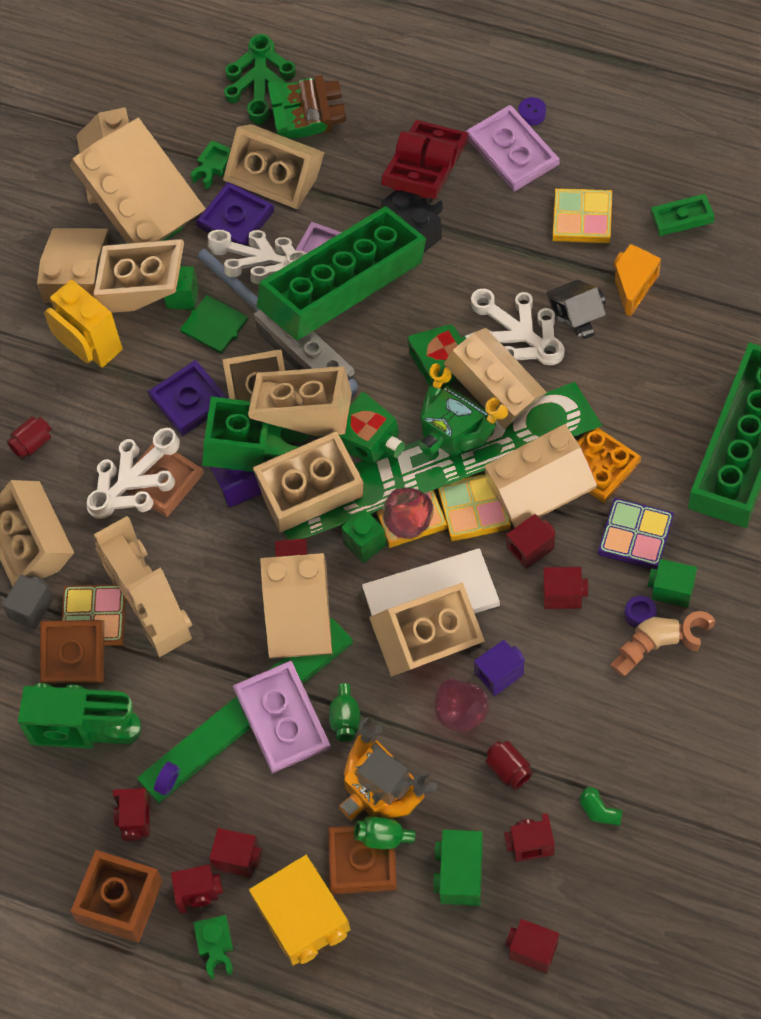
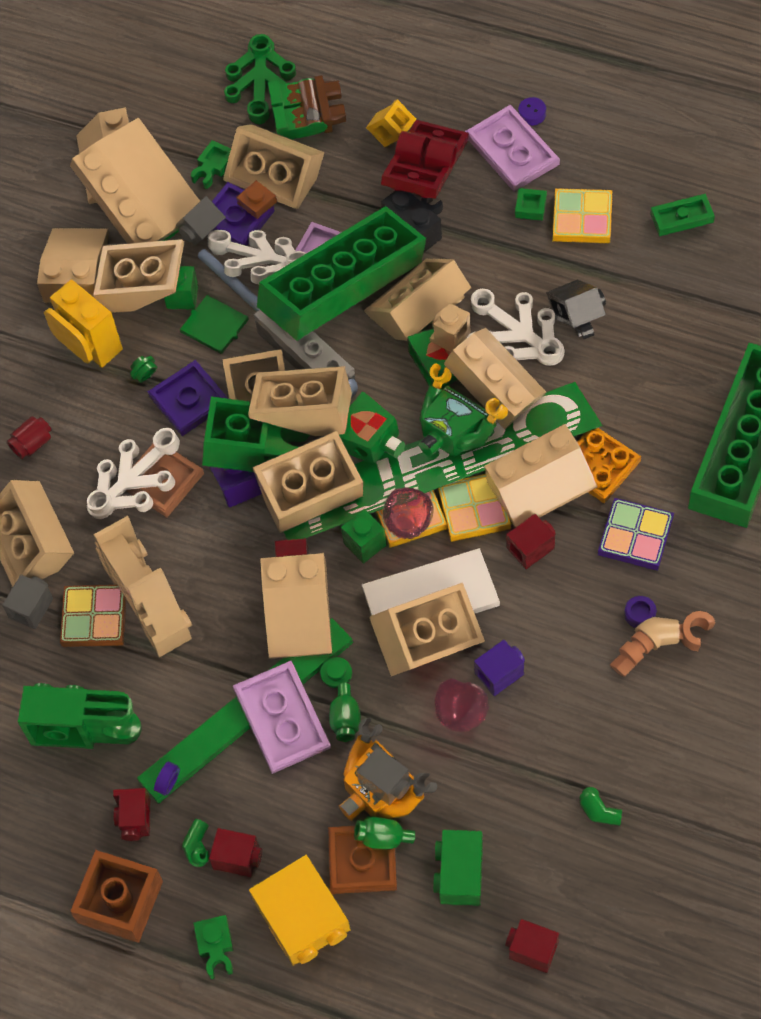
dark orange tile [40,620,104,684] -> none
dark red brick [171,864,223,914] -> none
dark red brick [485,741,533,790] -> none
dark red brick [504,813,555,862] -> none
dark red brick [543,567,588,609] -> none
light orange slope [613,244,661,317] -> none
green brick [648,559,697,608] -> none
none -> green plate [130,356,158,383]
none -> dark grey brick [176,196,226,246]
none -> green arm [182,819,210,867]
none -> dark orange plate [236,180,277,219]
none -> green plate [320,657,352,688]
none -> tan slope [364,258,471,341]
none -> yellow brick [366,99,416,147]
none -> tan brick [430,303,471,352]
none -> green plate [515,188,547,221]

